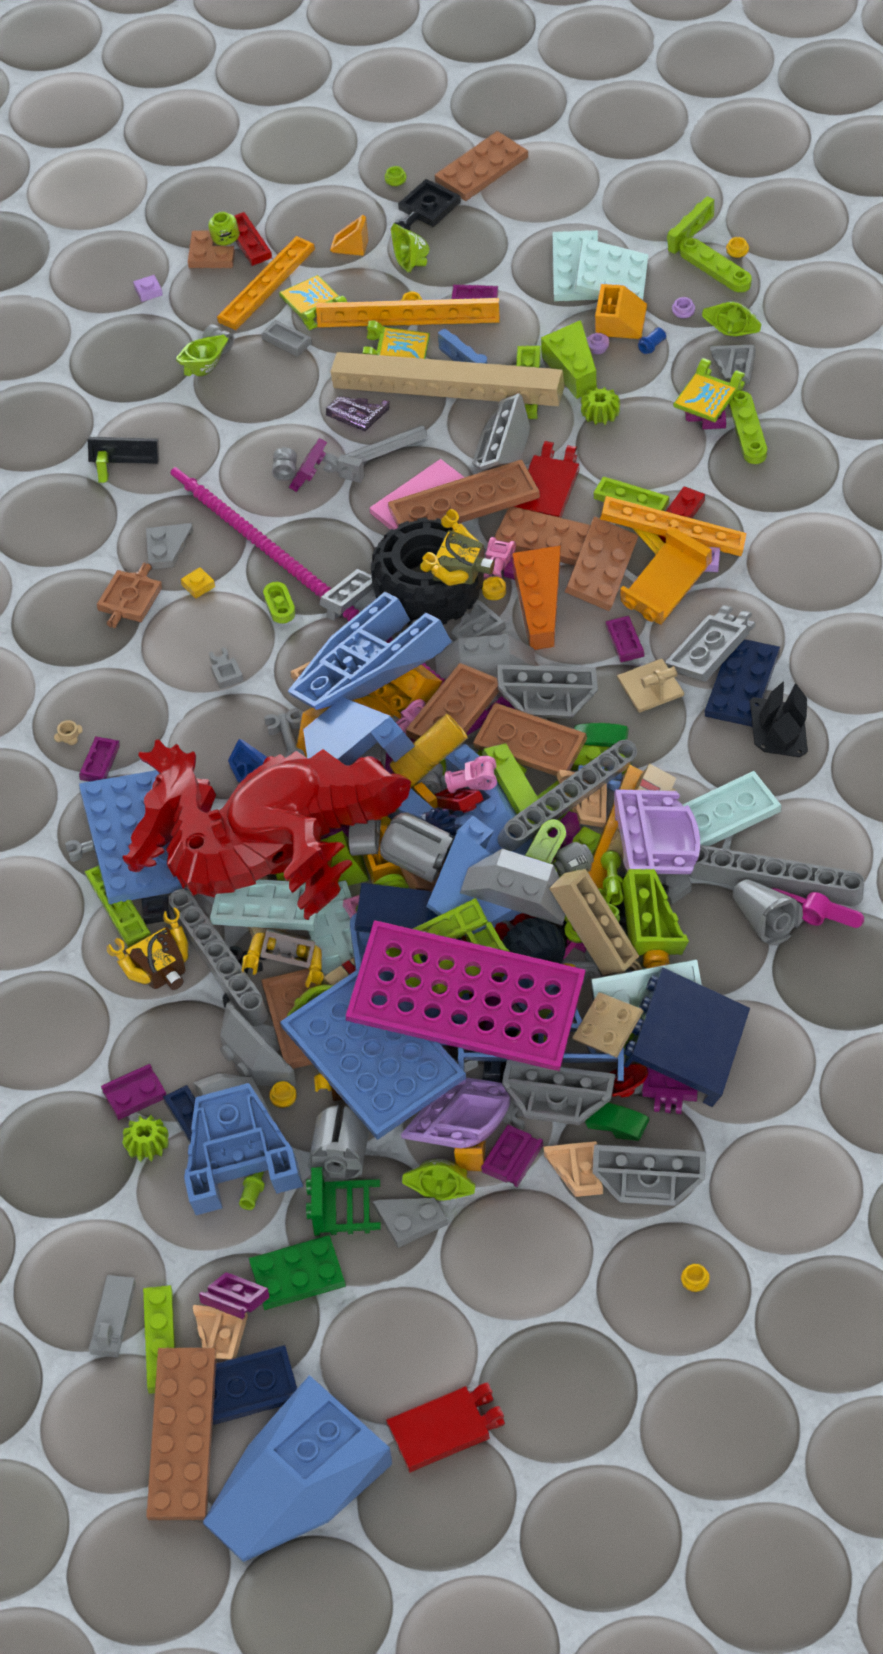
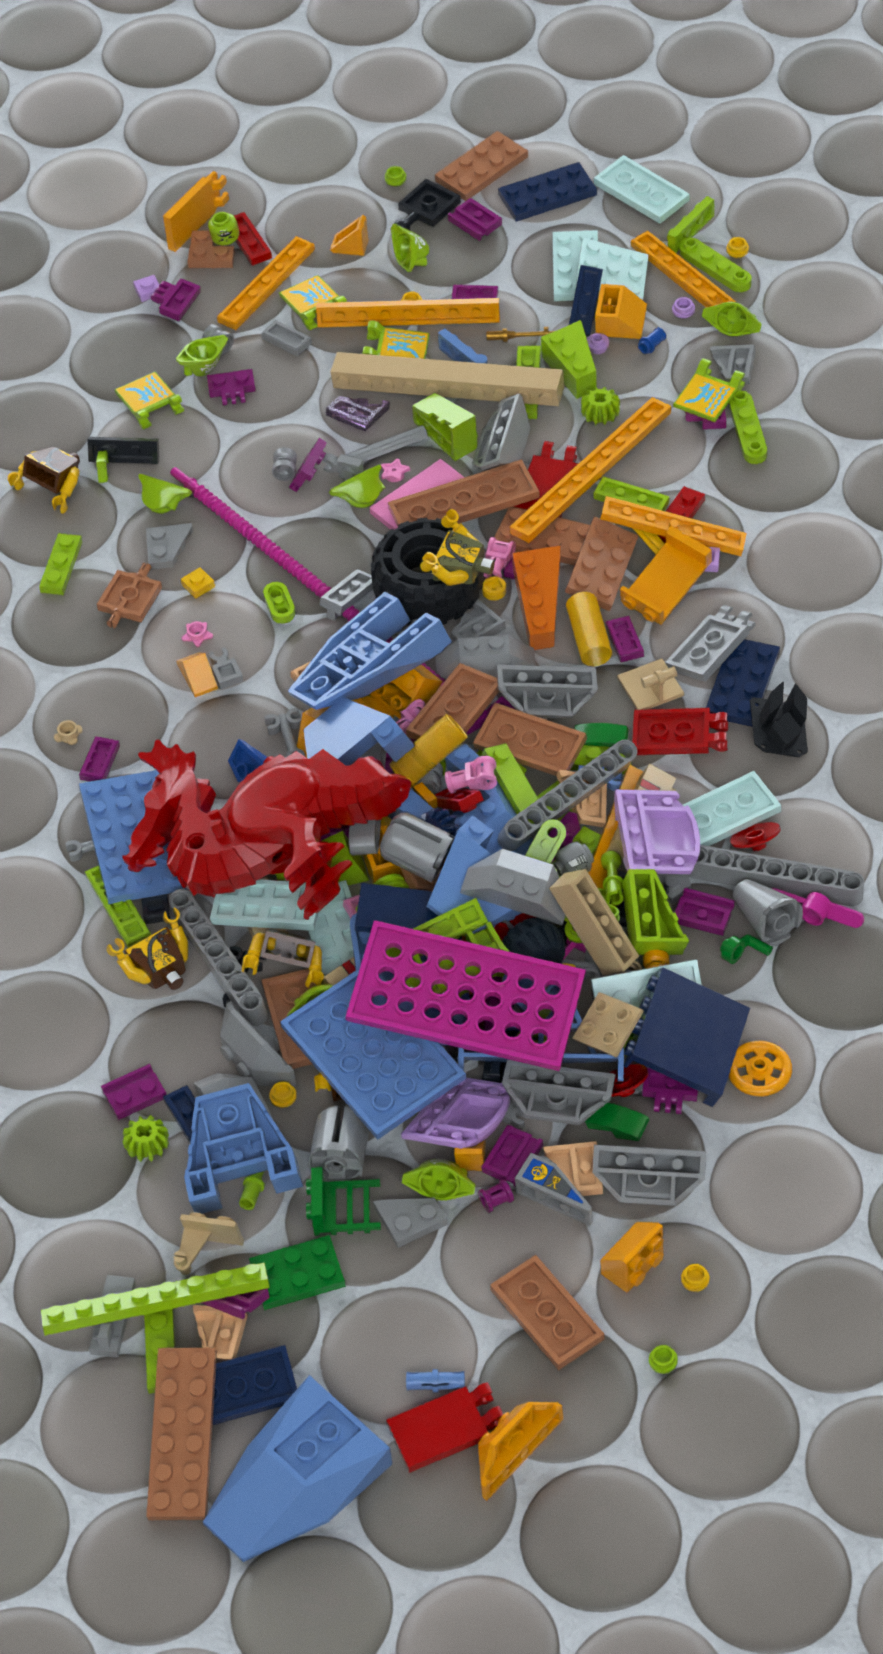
none -> torso [8,447,80,514]
none -> lime plate [39,533,82,595]
none -> lime plate [41,1263,270,1336]
none -> flag [114,372,184,430]
none -> lime hat [138,473,193,514]
none -> magenta hinge [151,278,201,321]
none -> light orange tile [163,171,229,252]
none -> tan plate [173,1212,244,1275]
none -> light orange slope [176,652,218,698]
none -> bright pink plate [181,621,213,647]
none -> magenta hinge [207,369,256,406]
none -> lime hat [328,464,386,508]
none -> bright pink plate [381,459,410,482]
none -> medium blue pin [406,1369,465,1393]
none -> lime wedge [412,393,478,461]
none -> magenta plate [448,198,502,241]
none -> magenta bush [478,1179,514,1213]
none -> light orange wedge [478,1402,563,1501]
none -> pearl gold piece [486,327,554,342]
none -> nougat plate [490,1255,605,1370]
none -> dark blue plate [498,162,597,222]
none -> light orange plate [509,397,671,543]
none -> light grey slope [515,1153,593,1226]
none -> yellow piece [566,592,612,667]
none -> dark blue tile [569,265,603,337]
none -> light aqua plate [594,155,690,224]
none -> light orange slope [600,1222,664,1293]
none -> light orange tile [631,231,736,307]
none -> red tile [632,708,728,755]
none -> lime plate [649,1345,678,1374]
none -> magenta plate [675,888,735,936]
none -> green plate [720,934,773,964]
none -> light orange plate [728,1041,792,1097]
none -> red dish [730,822,781,851]

